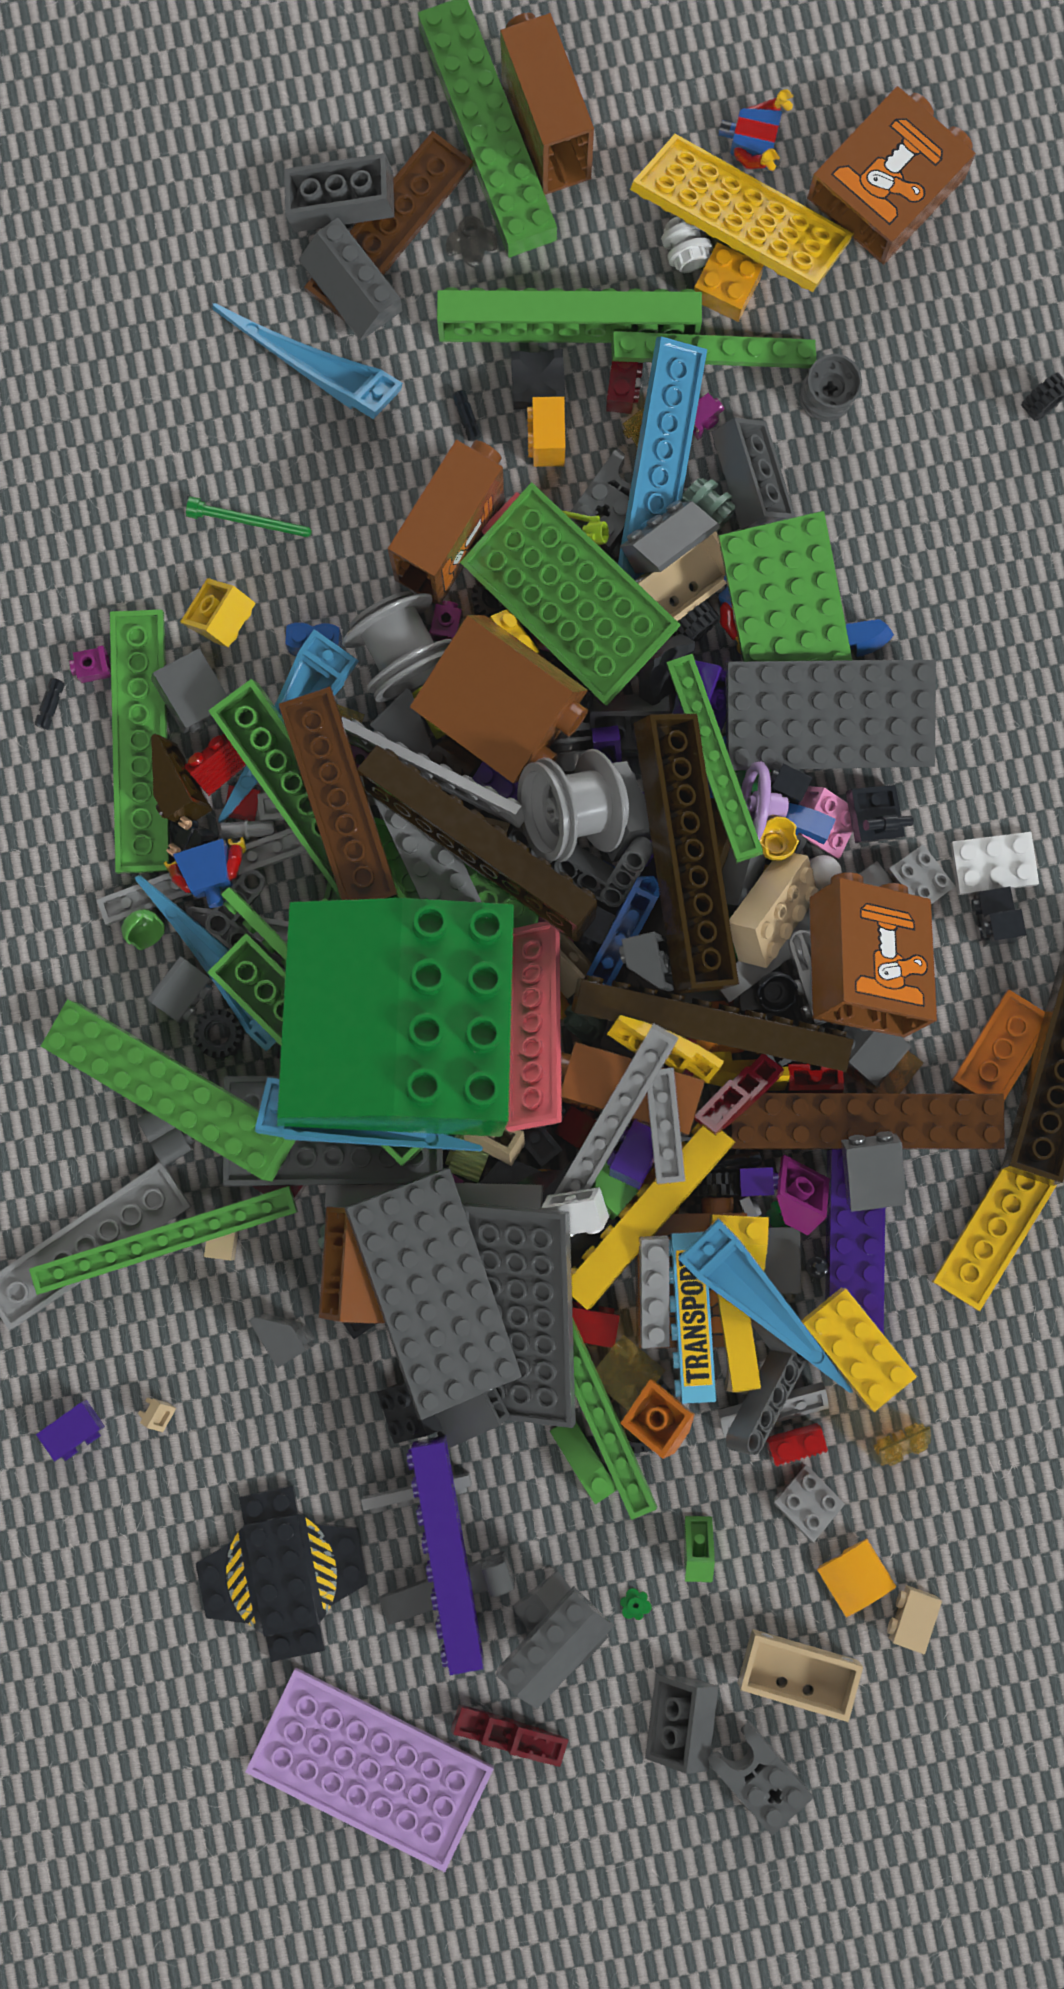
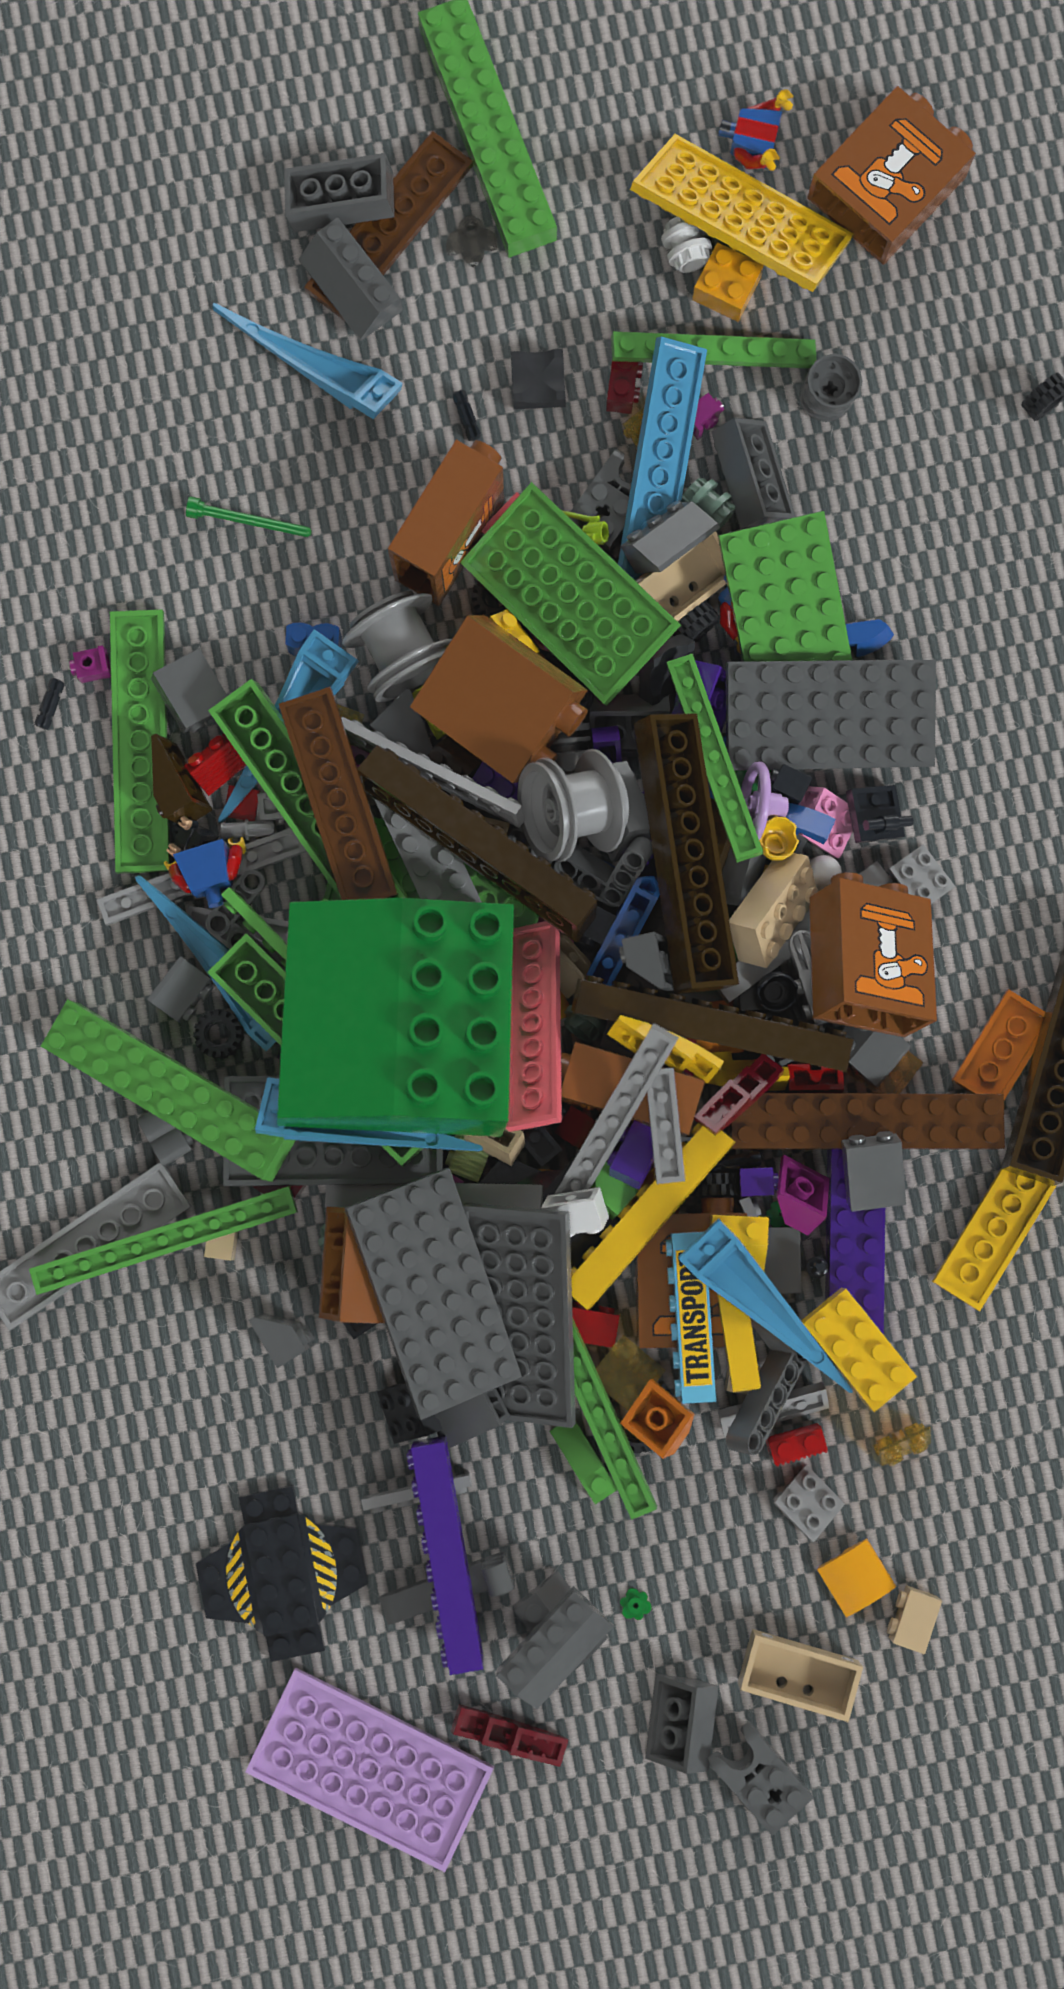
dark purple brick [36,1400,105,1462] -> none
bright green hair [121,909,165,950] -> none
tan tile [138,1398,177,1432] -> none
yellow slope [180,578,256,648] -> none
magenta brick [429,601,462,641] -> none
bright green brick [437,287,702,343] -> none
dark orange brick [500,13,594,195] -> none
light orange brick [527,397,565,467] -> none
light grey plate [639,1236,670,1348] -> none
bright green slope [684,1516,715,1582] -> none
white plate [950,832,1039,895] -> none
black brick [971,886,1027,947] -> none

